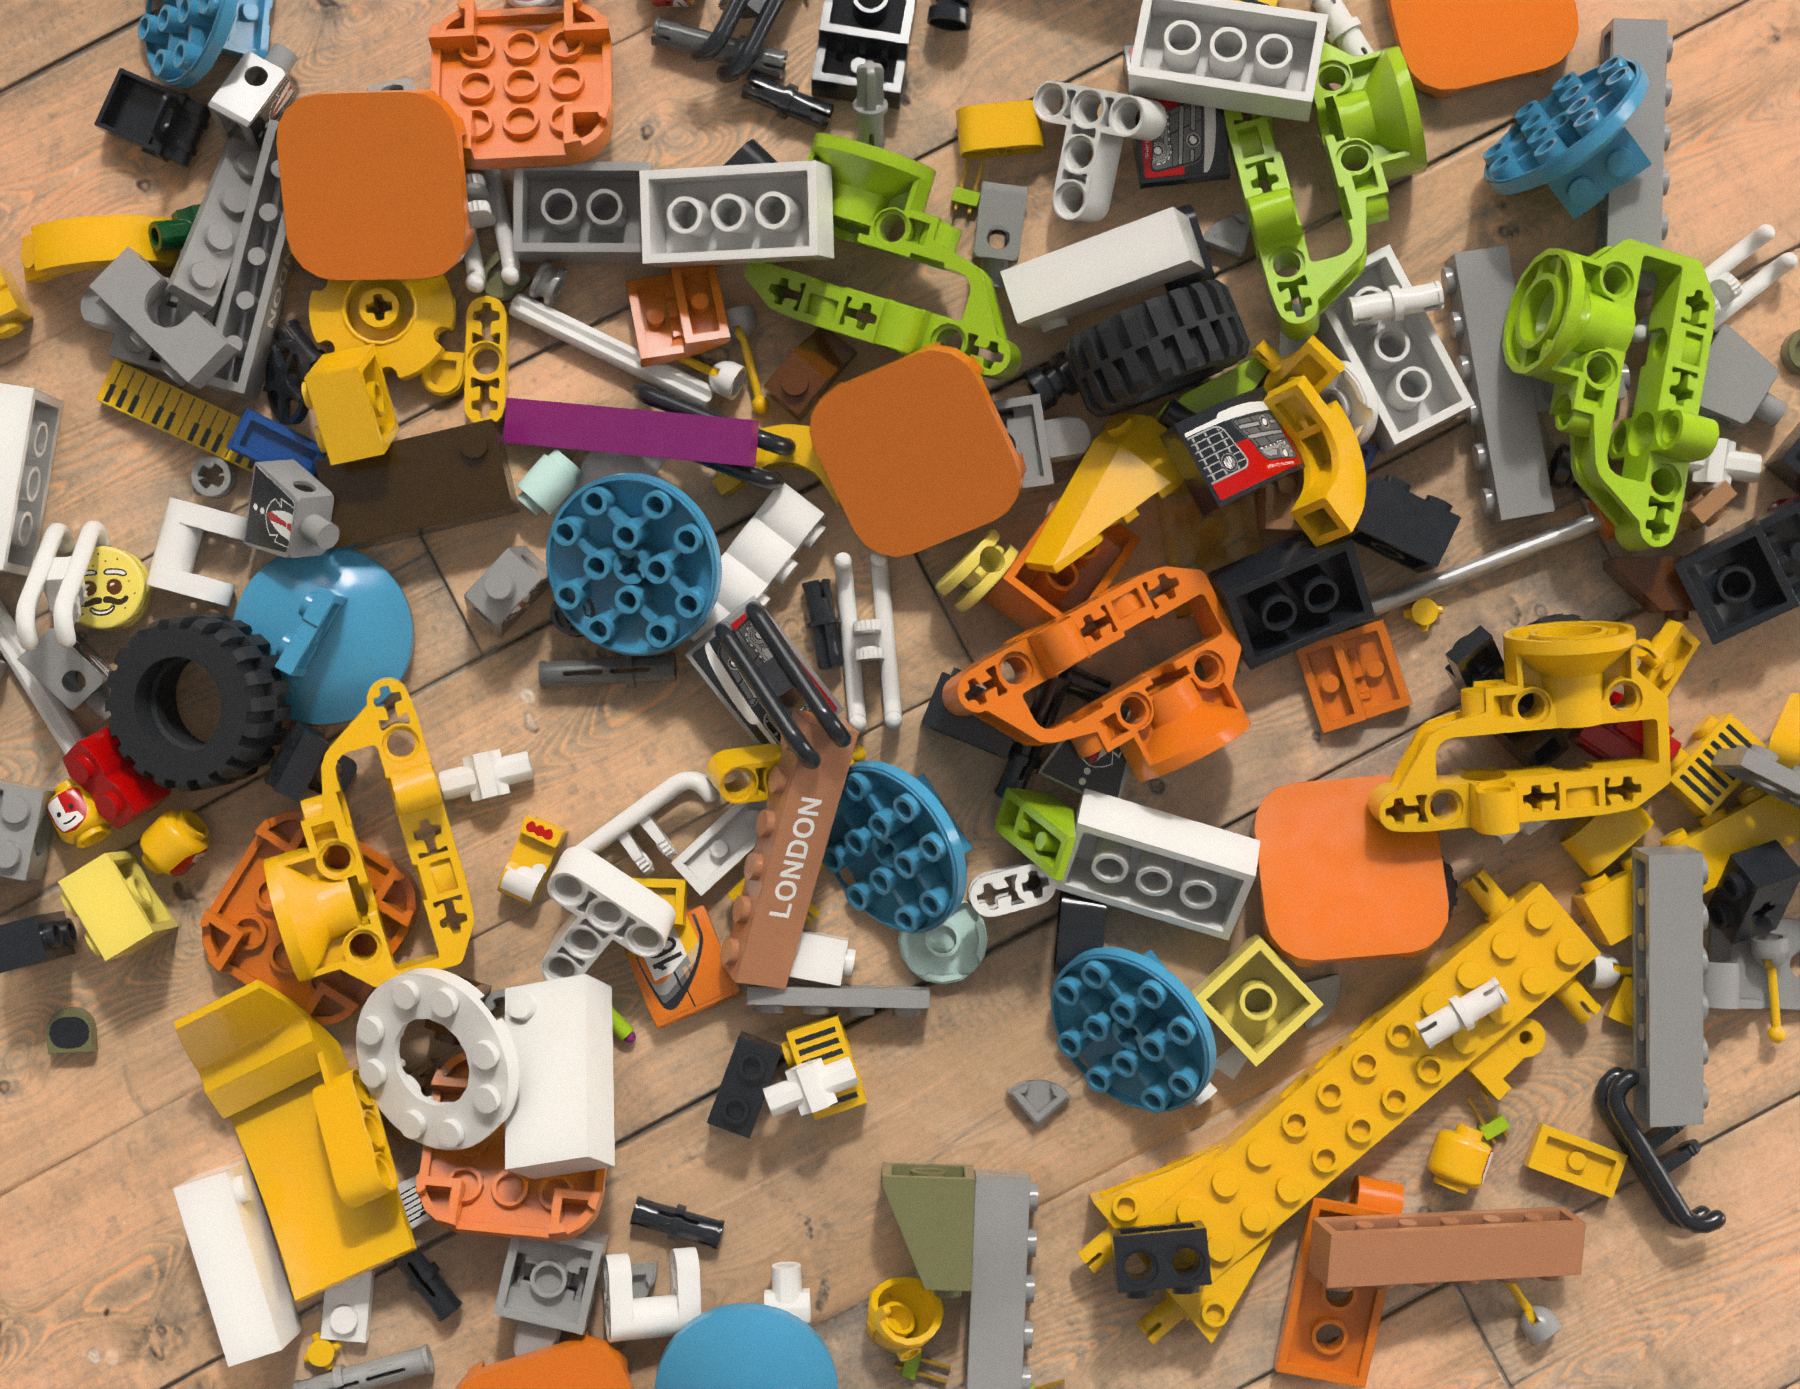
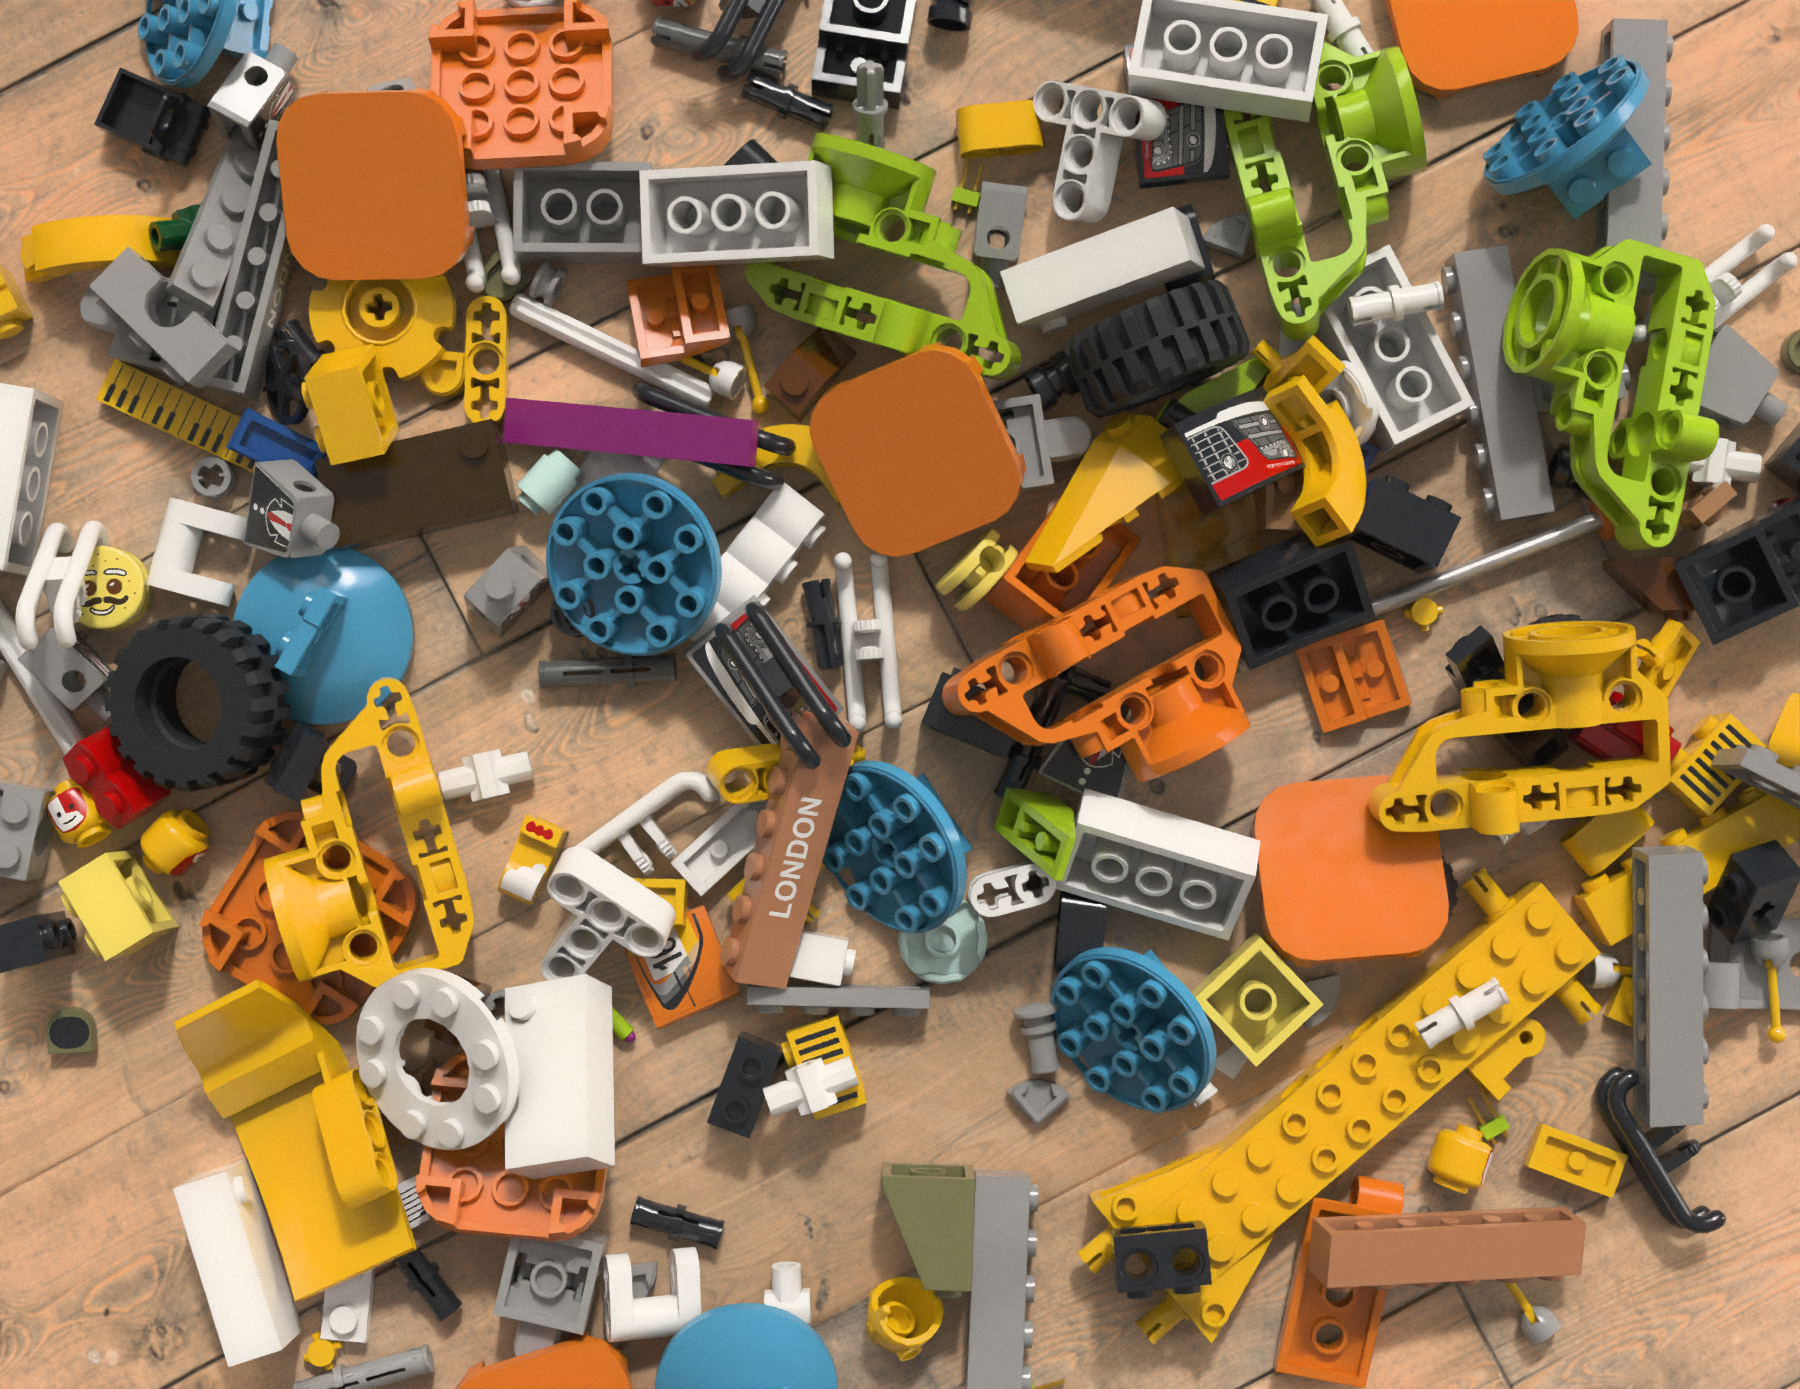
piece [894,1351,951,1383] -> none
none -> light grey pin [1013,1002,1060,1074]

